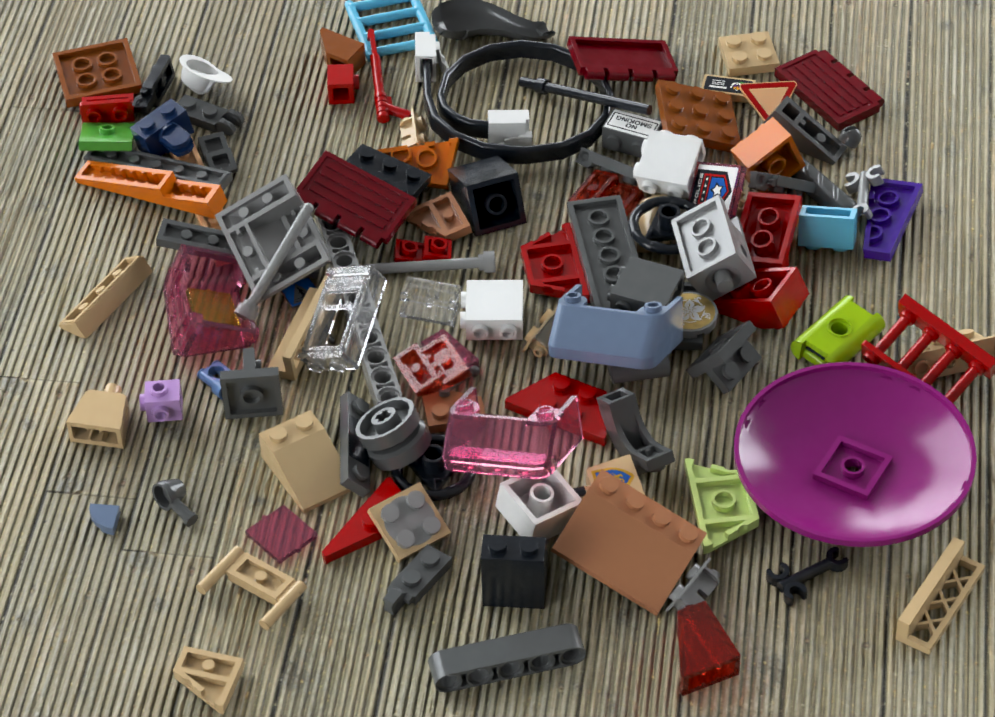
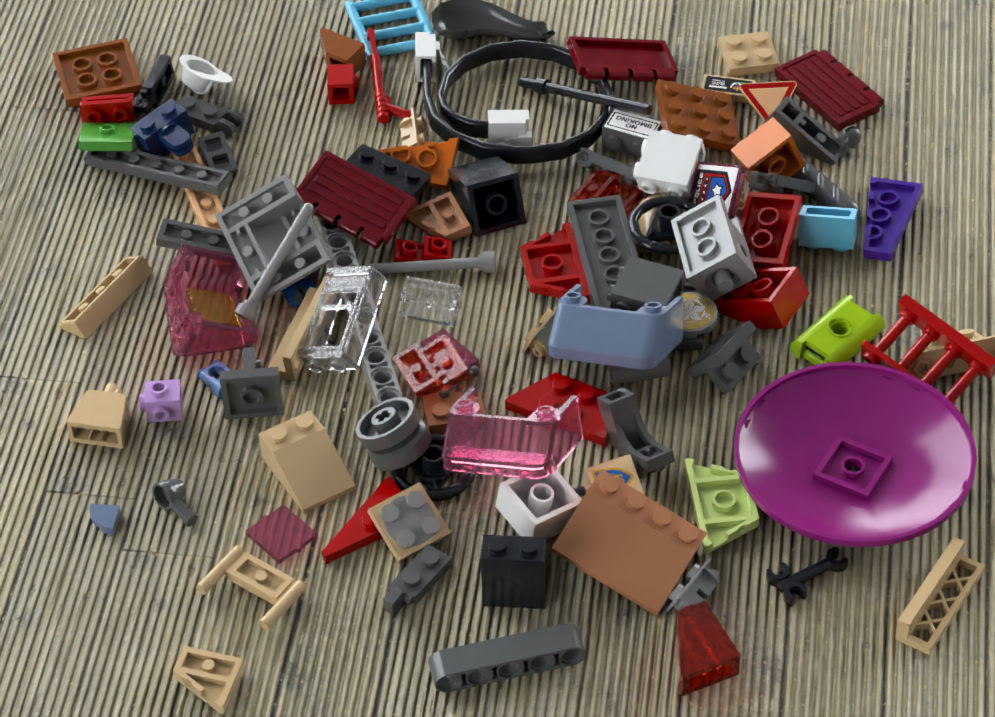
orange slope [74,160,228,219] -> none
dark grey plate [340,391,370,497] -> none
white brick [460,280,523,340] -> none
light grey bar [844,164,885,223] -> none

